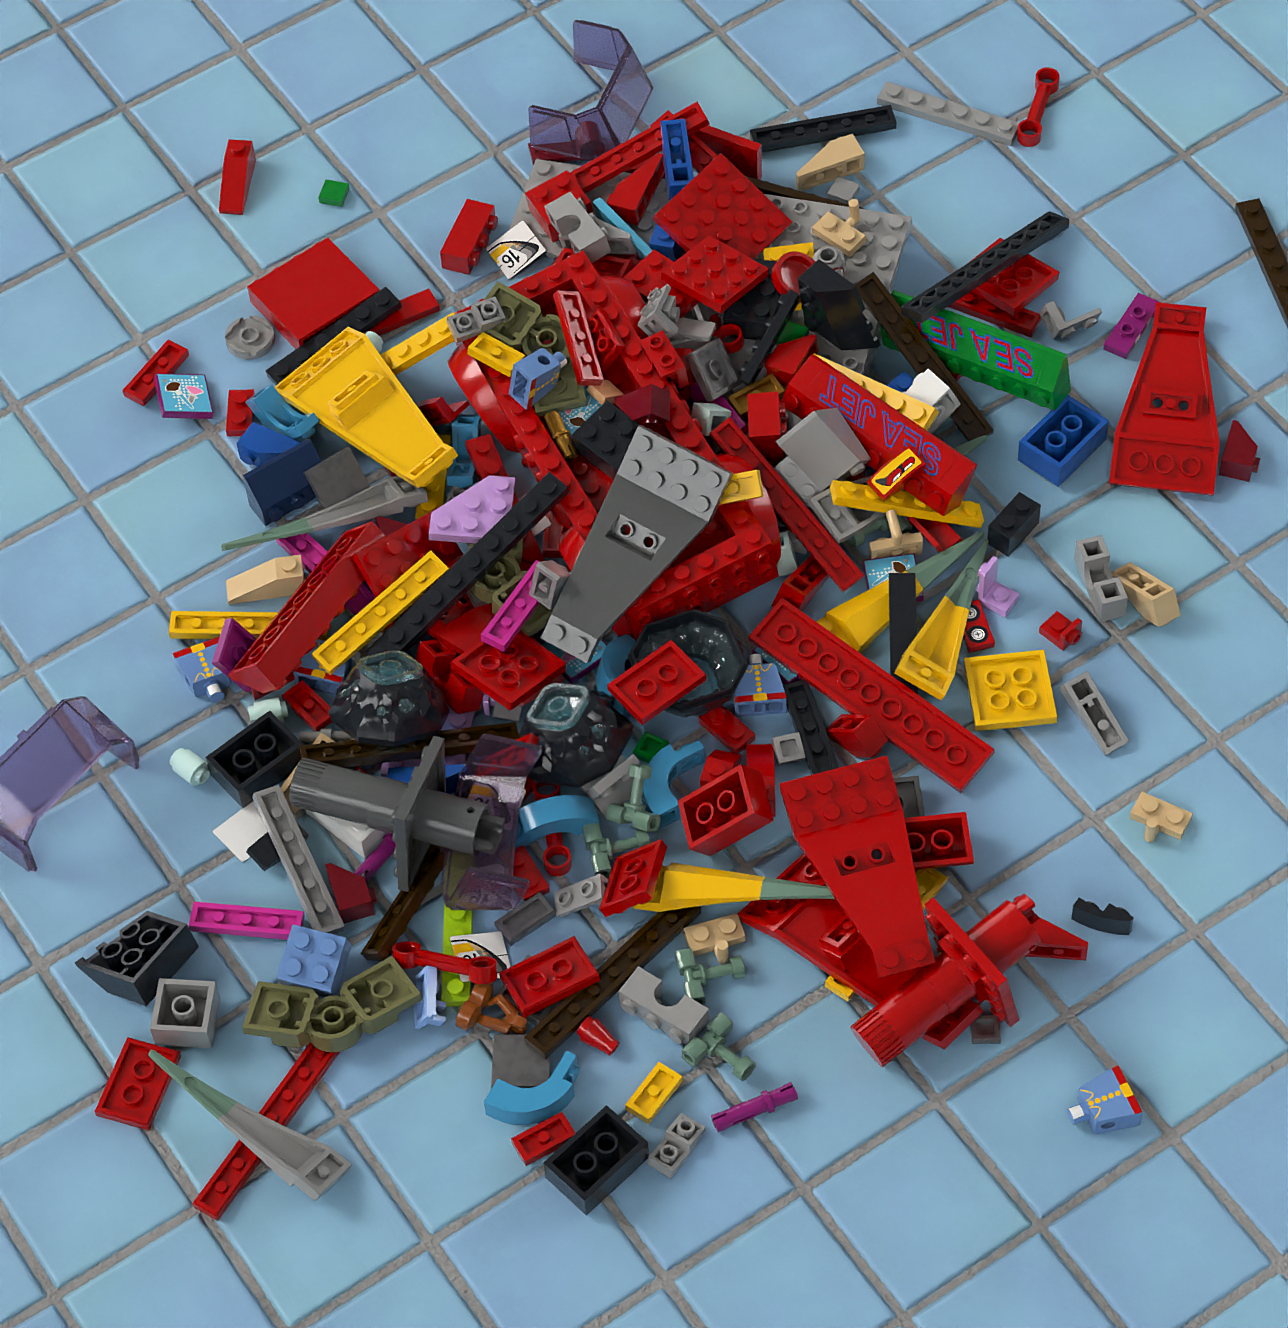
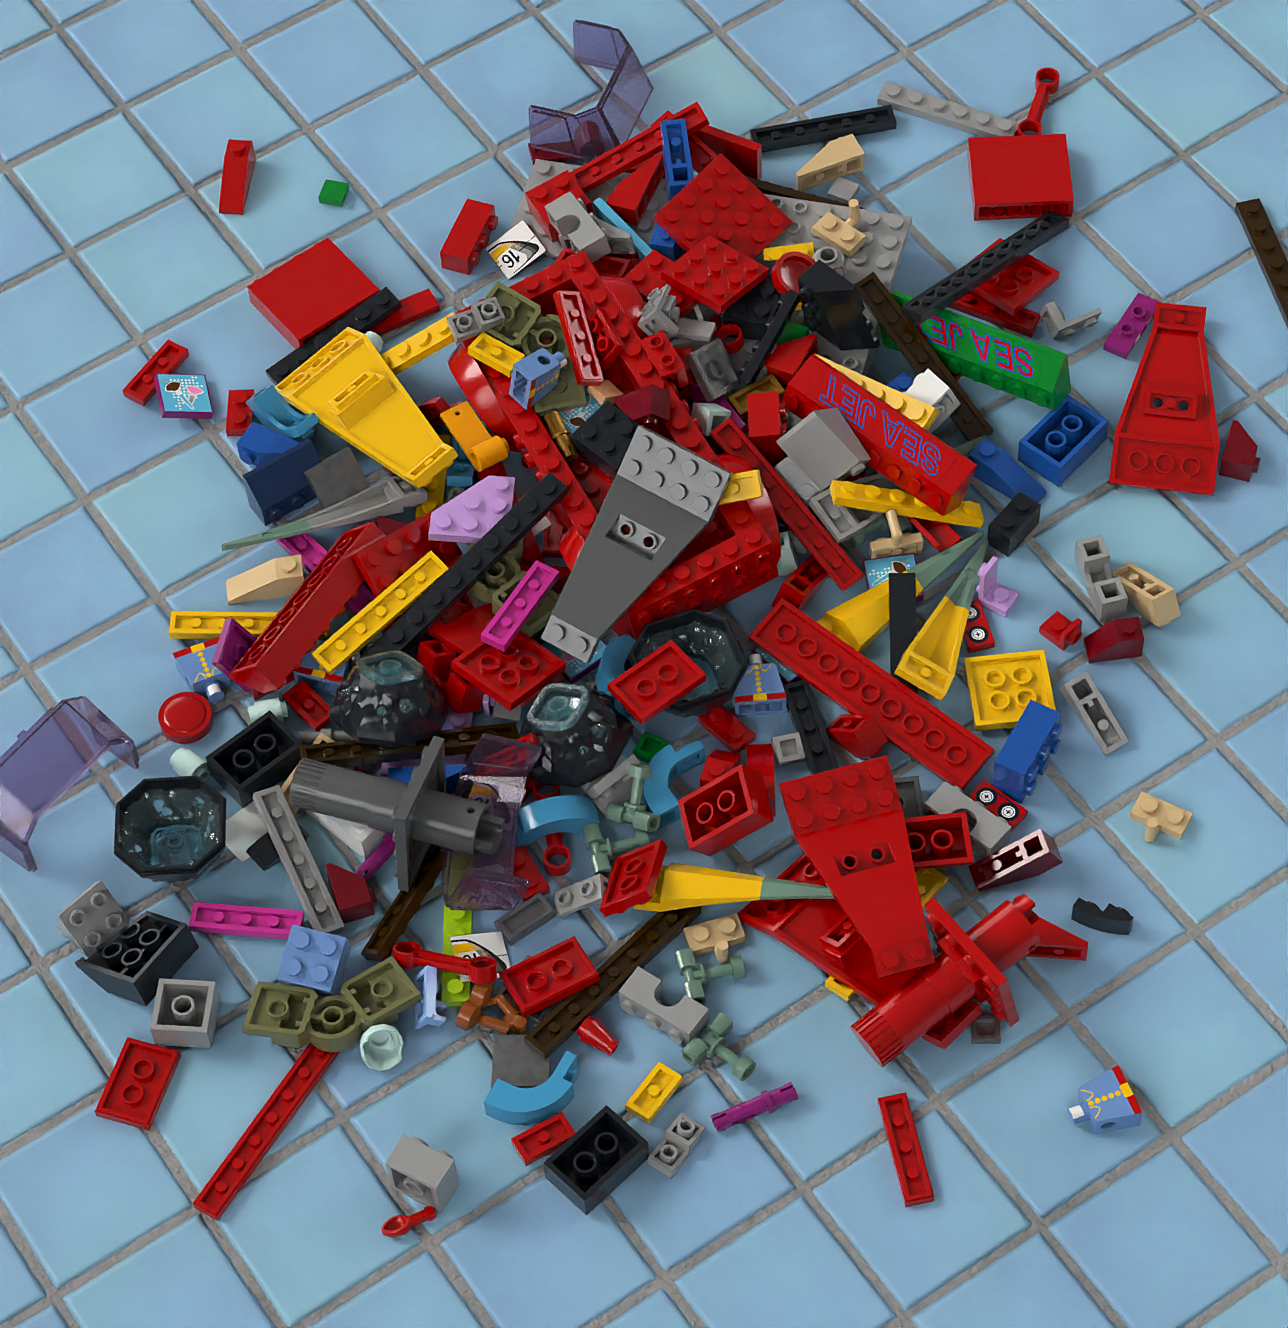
light grey plate [148,1050,352,1202] -> none
light grey tile [225,316,275,360] -> none
light grey slope [529,560,570,610] -> none
slope [867,445,926,502] -> none
none -> light grey bracket [57,880,129,957]
none -> clear light blue rock [114,775,226,883]
none -> red piece [158,692,213,744]
none -> light aqua hair [360,1024,403,1071]
none -> red piece [381,1206,437,1237]
none -> light grey brick [385,1134,459,1213]
none -> light orange door [440,401,510,472]
none -> red tile [877,1092,934,1207]
none -> light grey arch [924,781,1011,858]
none -> red brick [967,134,1074,221]
none -> blue slope [968,438,1046,503]
none -> tile [968,780,1028,832]
none -> dark red slope [968,828,1063,891]
none -> blue brick [992,700,1062,804]
none -> dark red slope [1083,616,1144,663]

